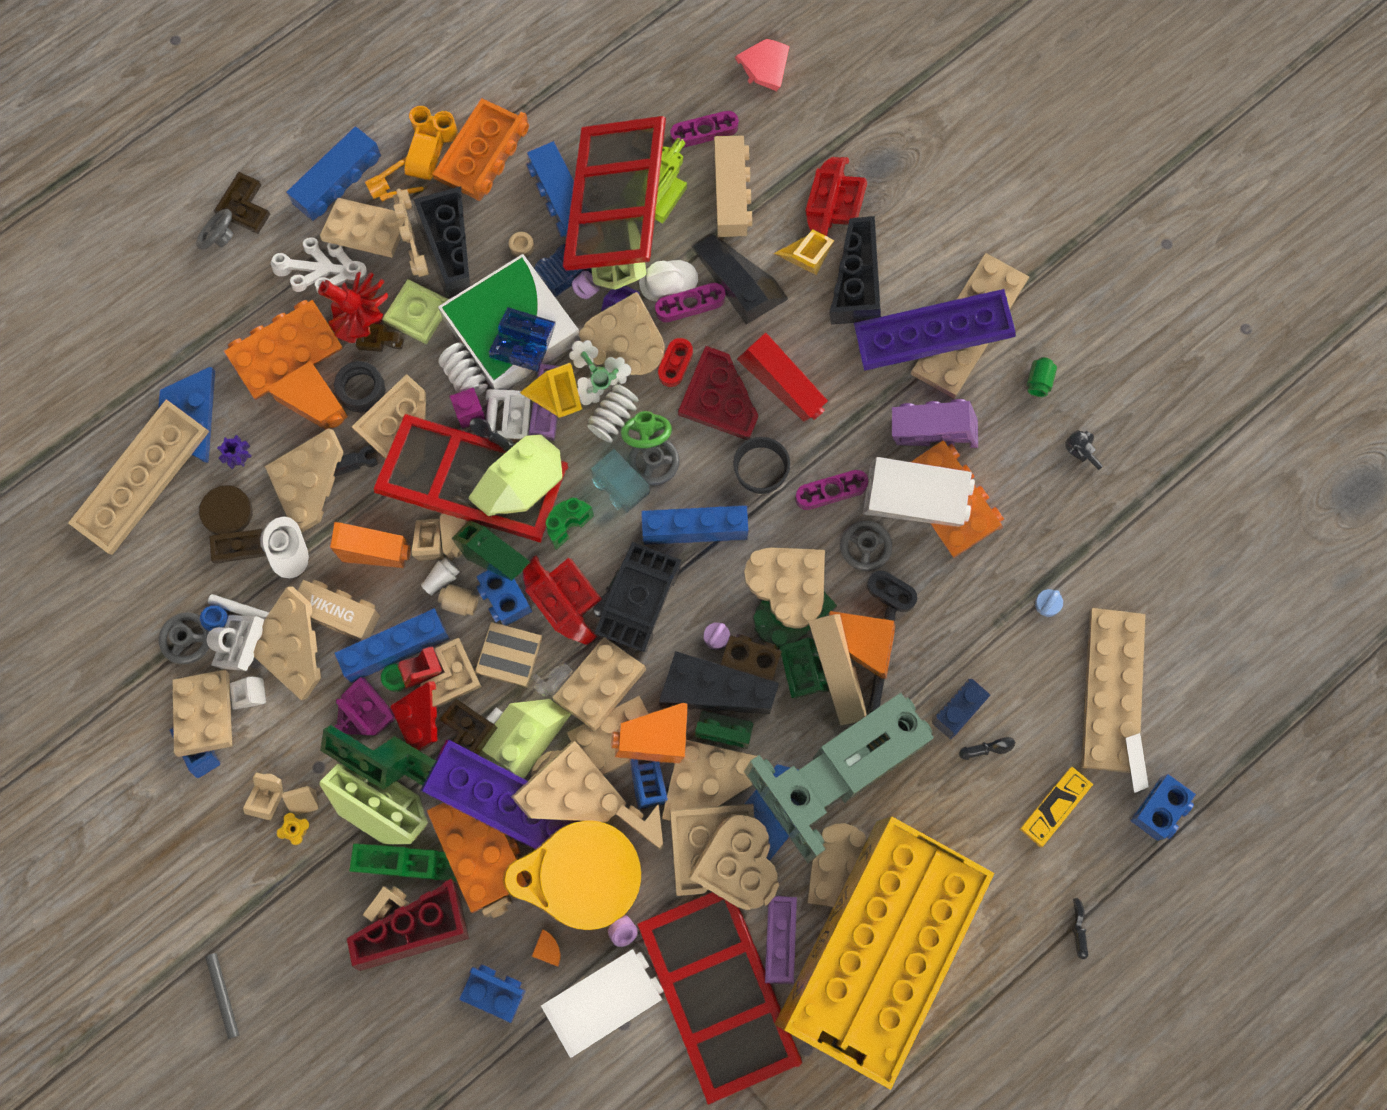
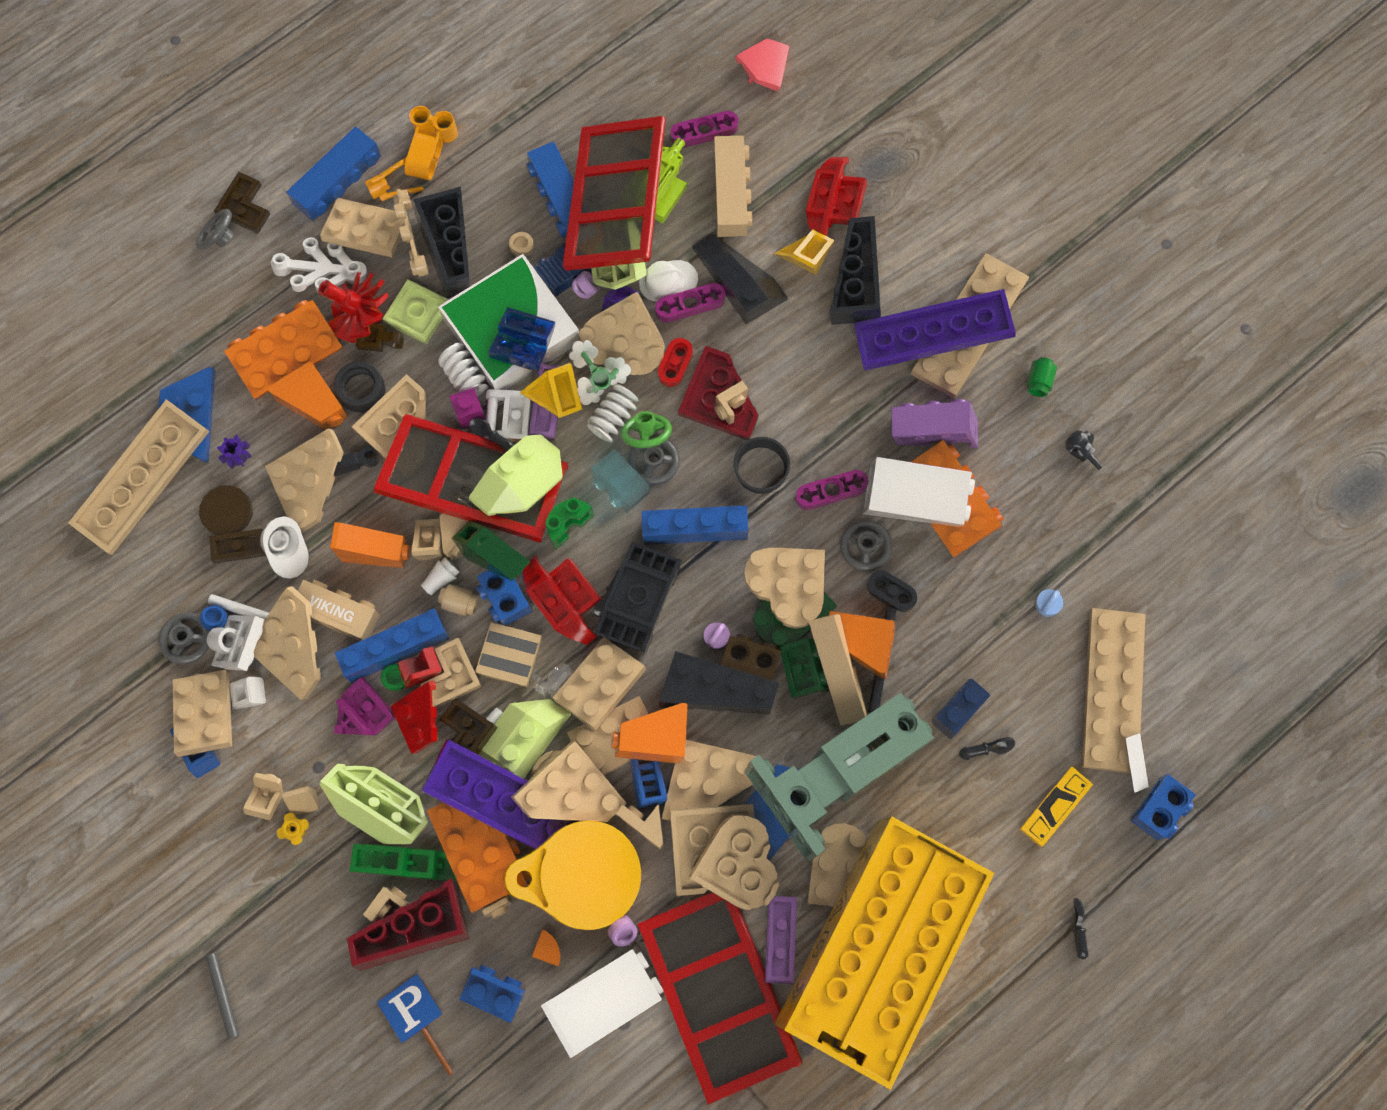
dark green bracket [320,725,435,790] -> none
orange bracket [433,98,529,201] -> none
dark green bracket [695,711,754,749] -> none
red slope [737,332,828,422] -> none
none -> blue piece [377,974,453,1076]
none -> tan bracket [714,380,748,425]

